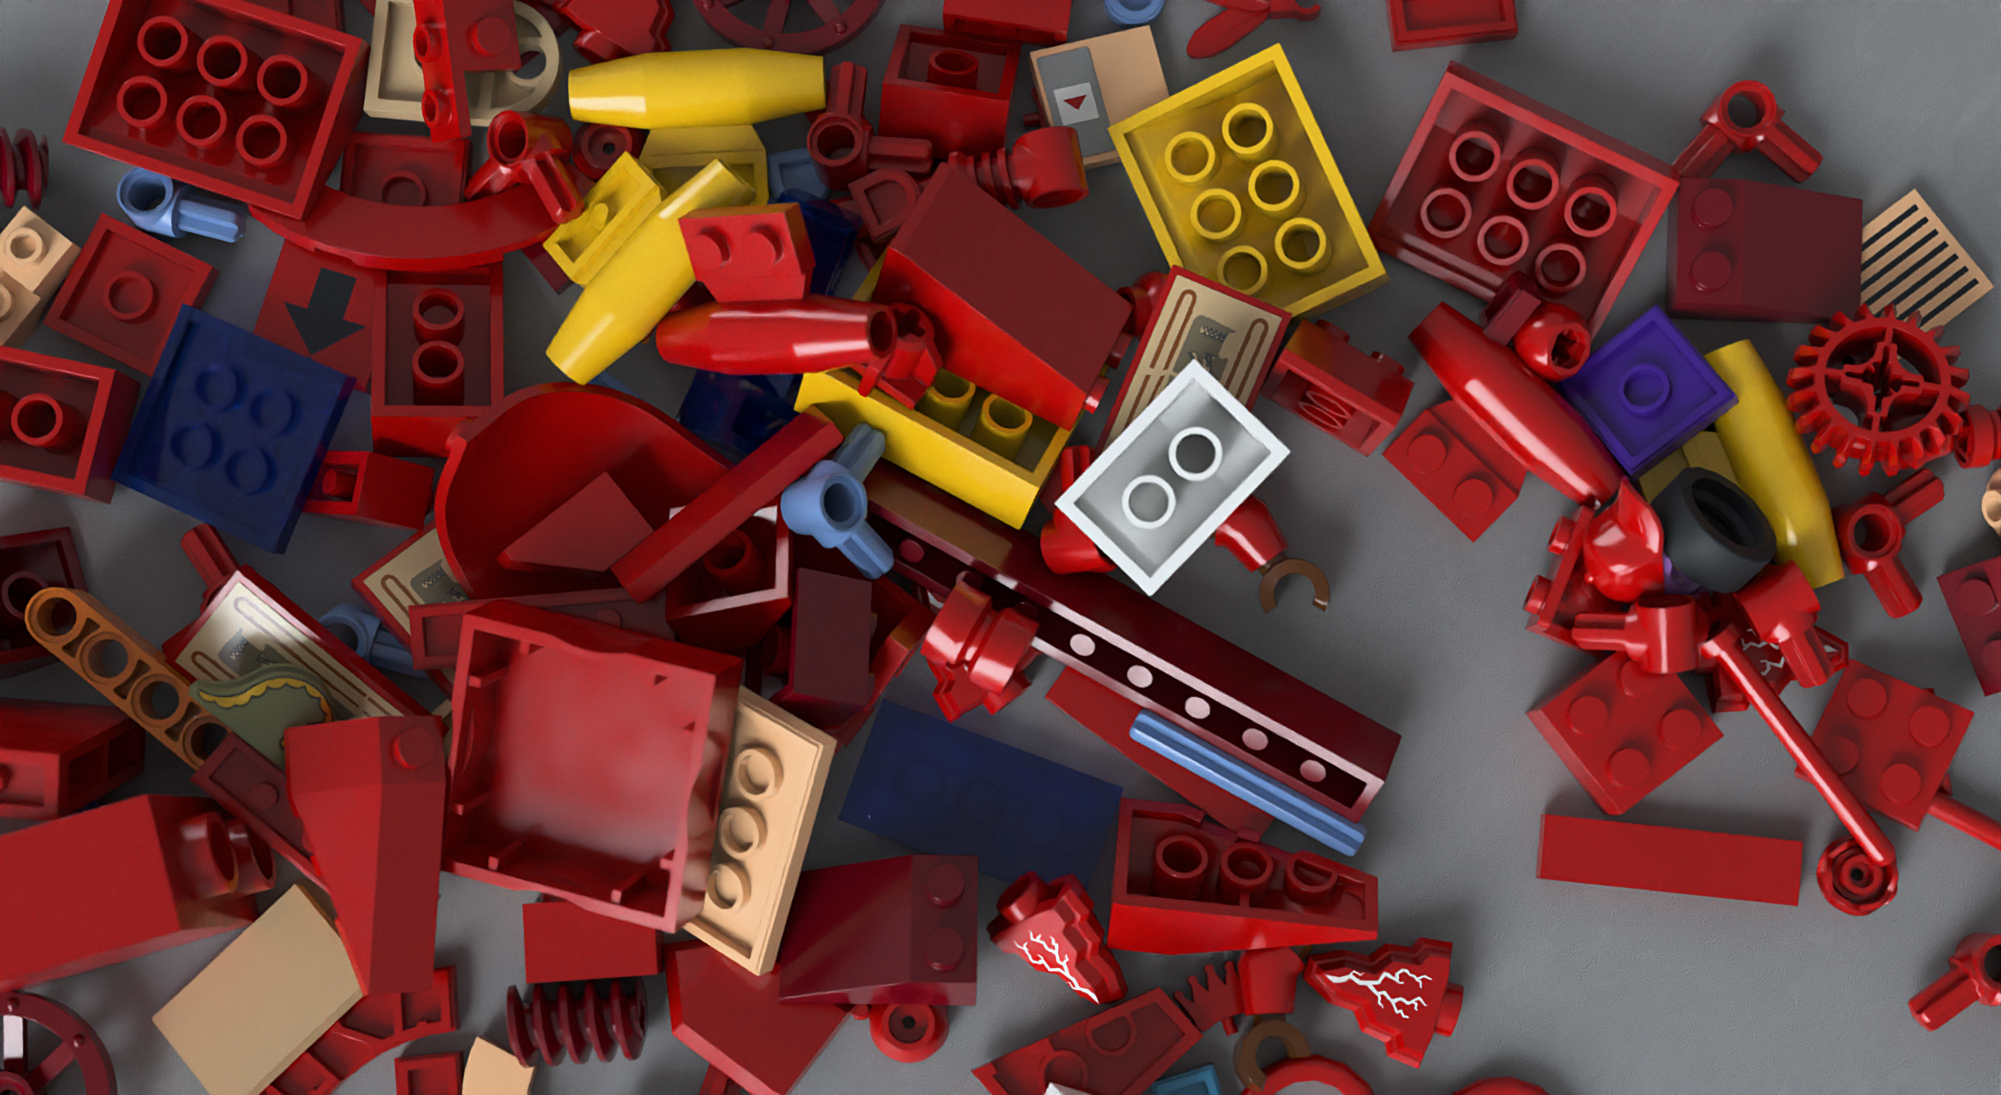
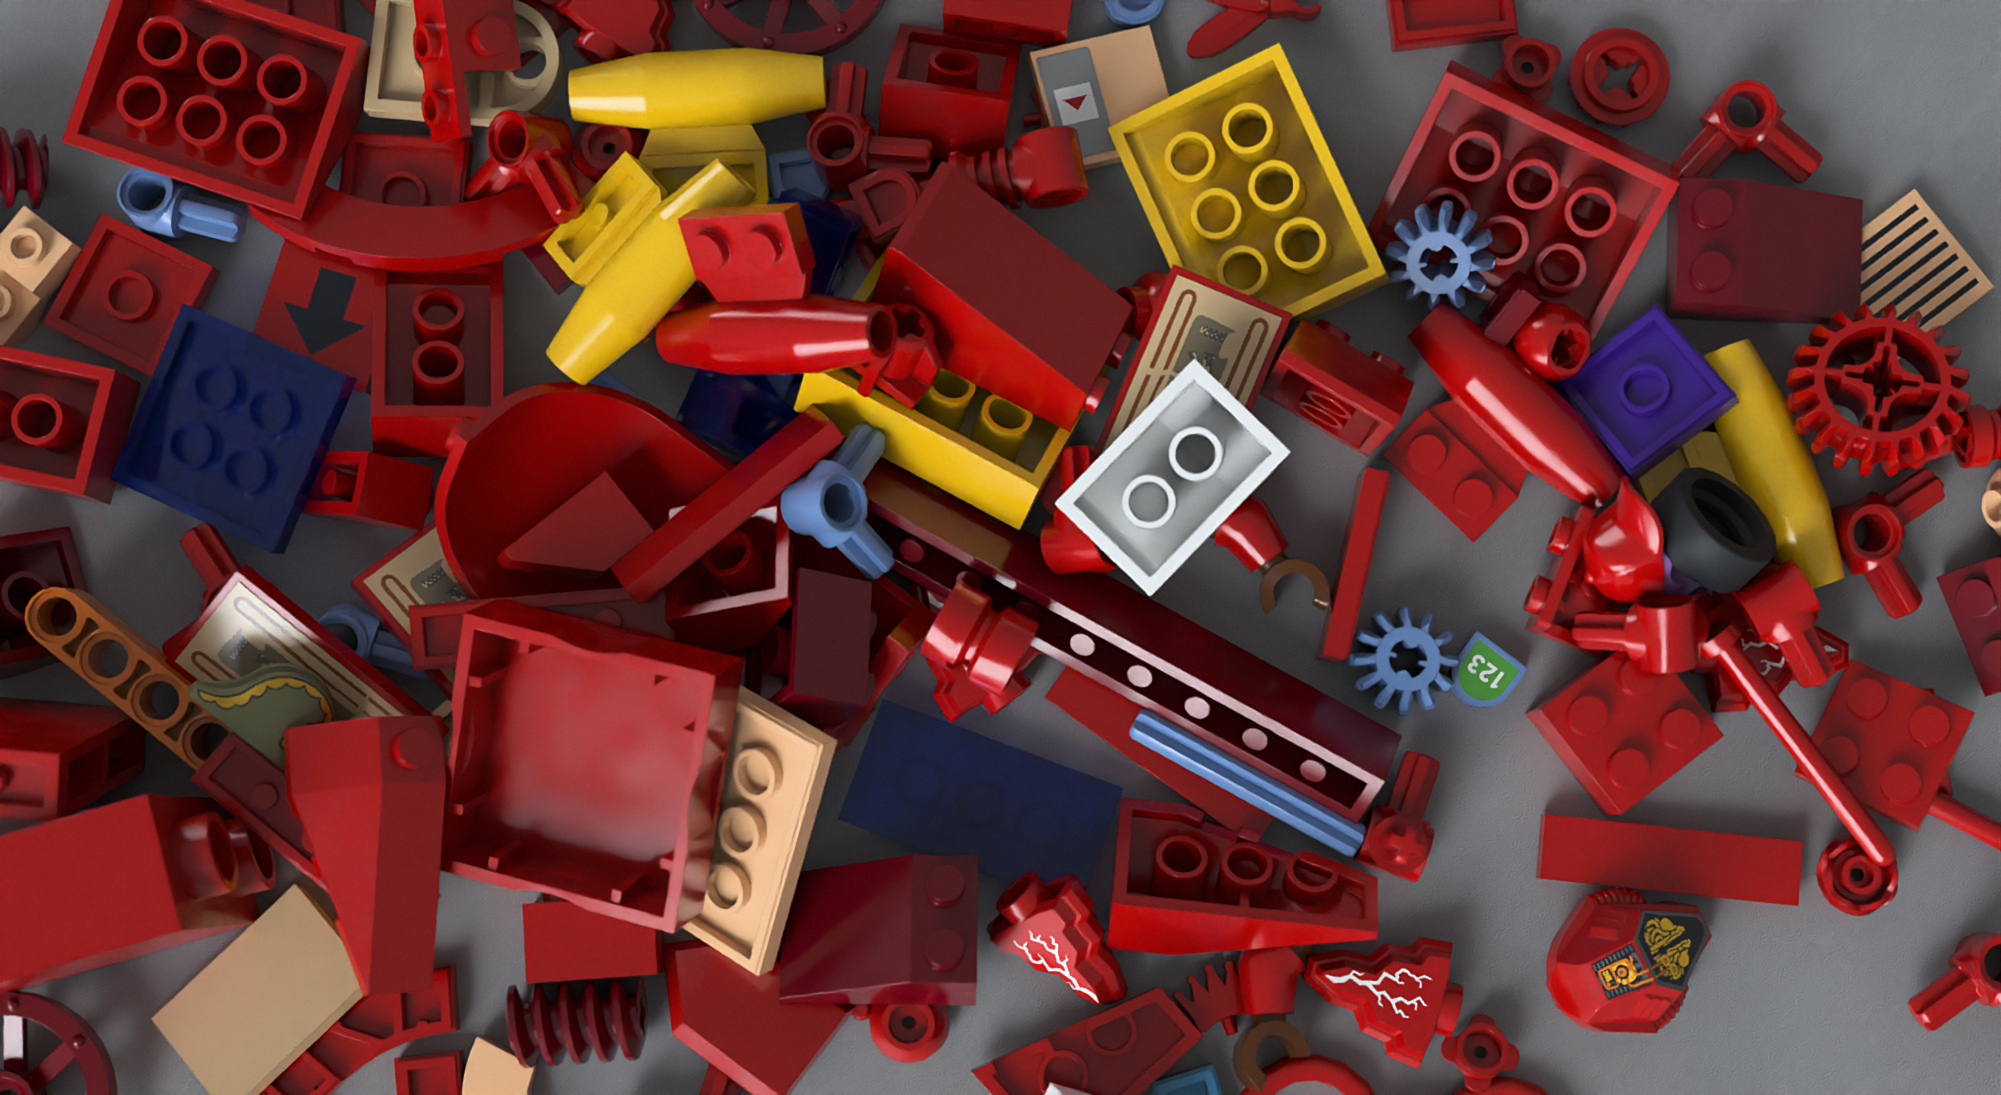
none -> red tile [1316,467,1390,664]
none -> medium blue gear [1348,606,1460,716]
none -> red axle [1353,751,1440,883]
none -> medium blue gear [1385,201,1496,310]
none -> red plate [1440,1014,1520,1093]
none -> tile [1448,631,1528,708]
none -> red plate [1492,34,1562,103]
none -> red helmet [1546,888,1712,1034]
none -> red gear [1567,28,1670,129]

